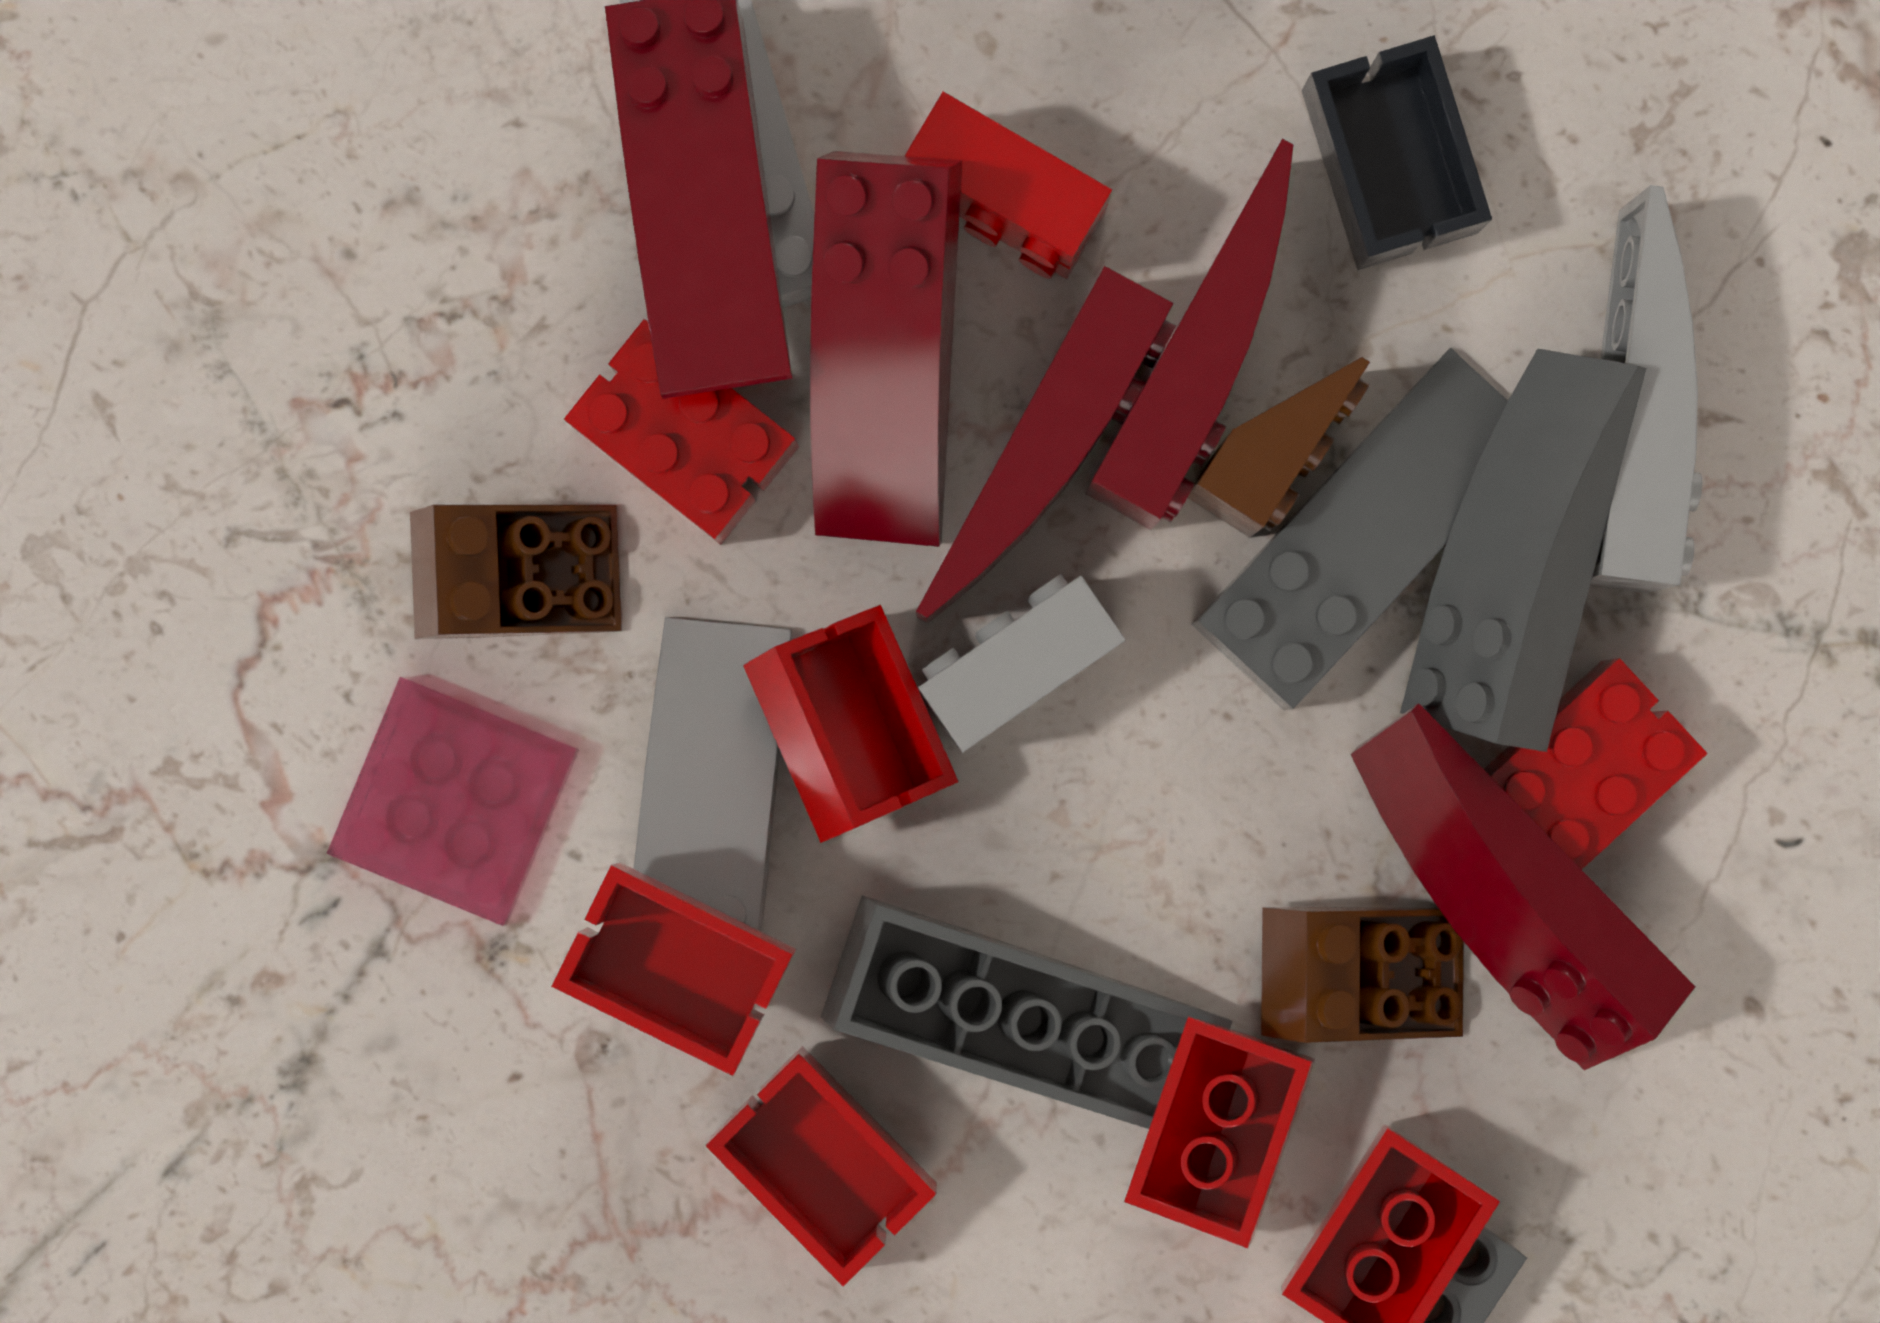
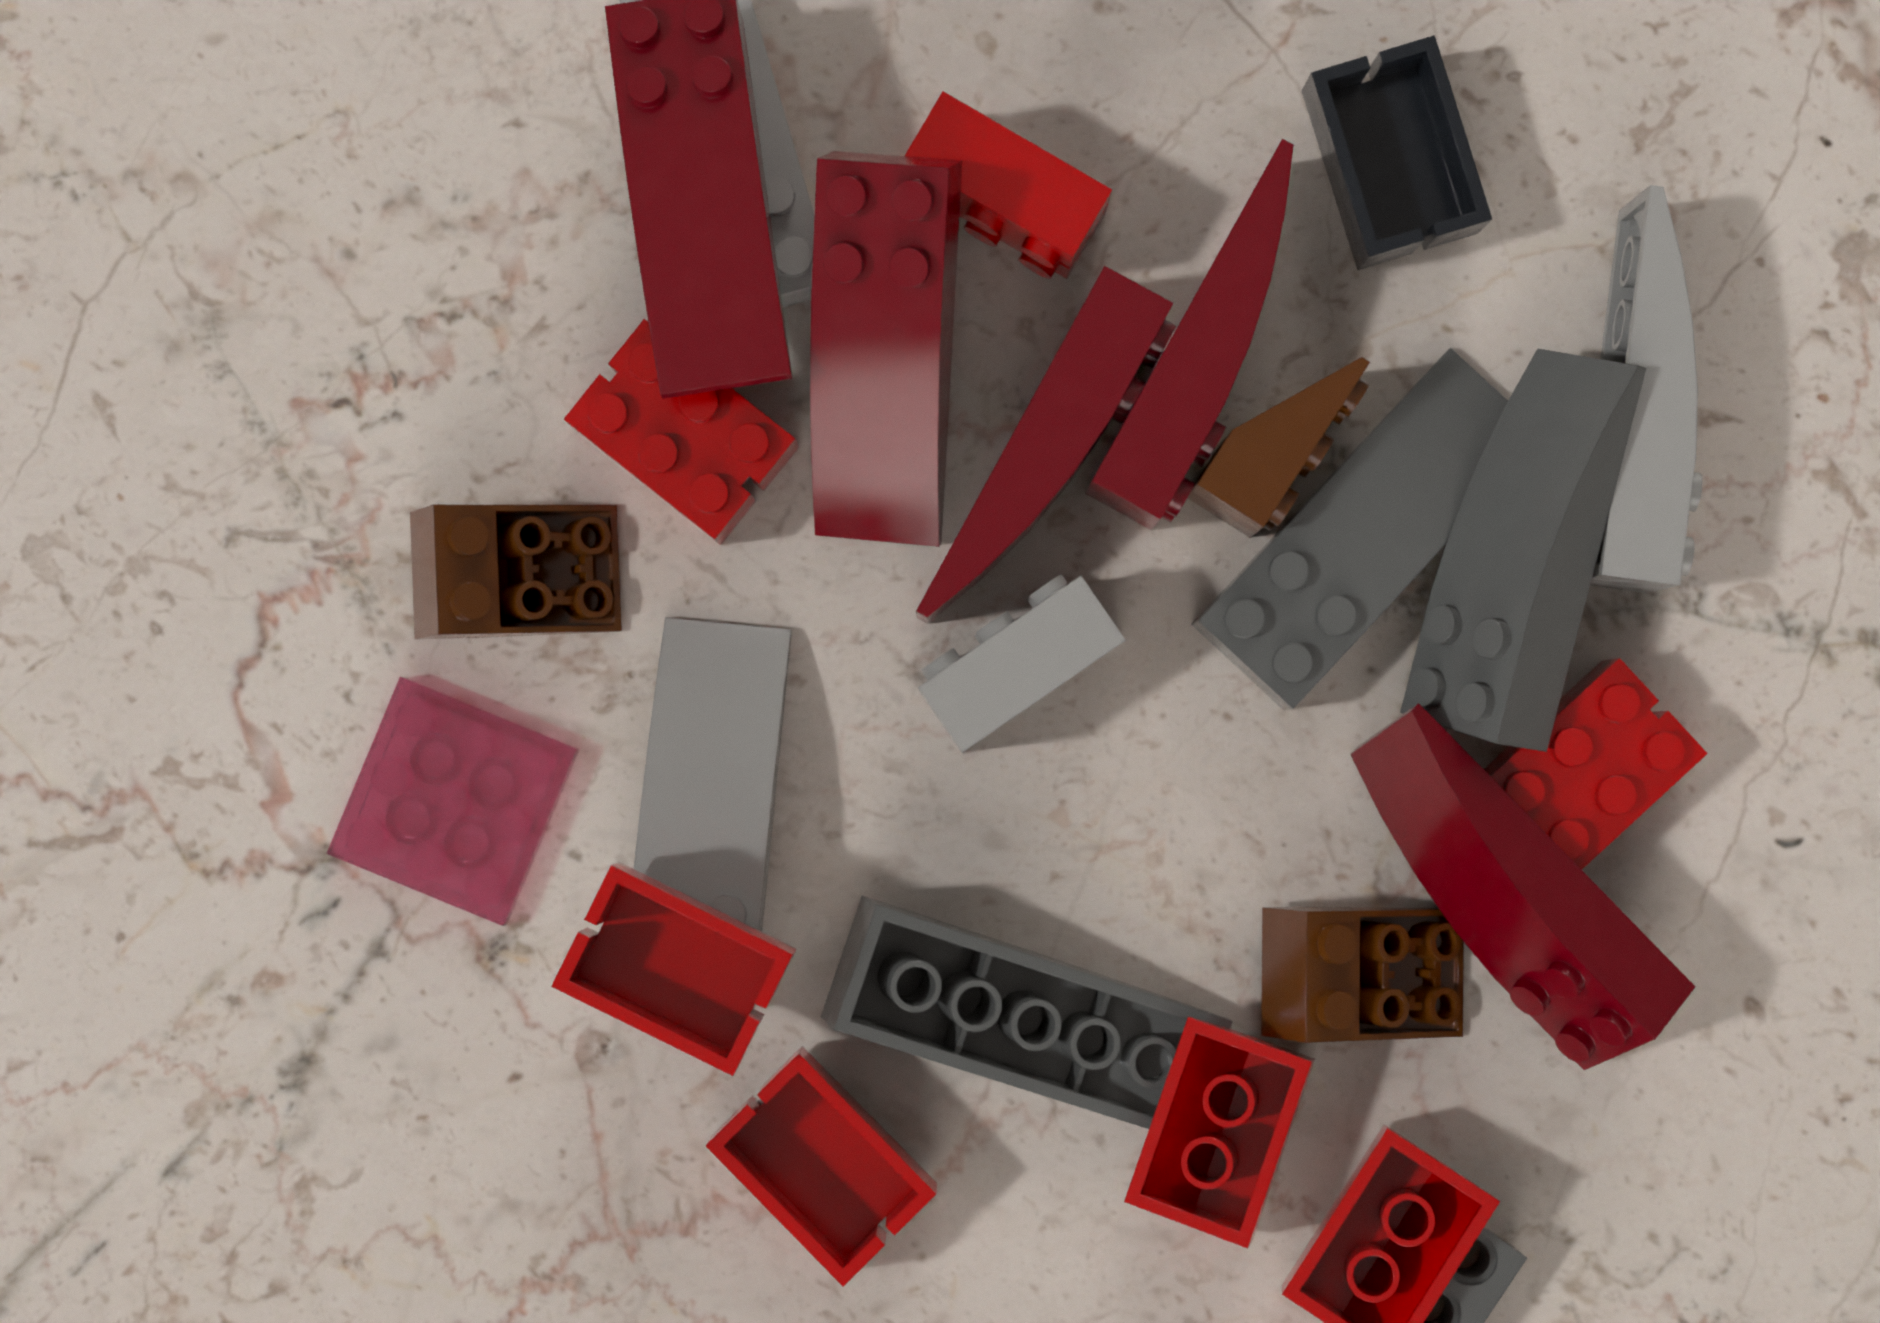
red piece [743,604,959,843] -> none

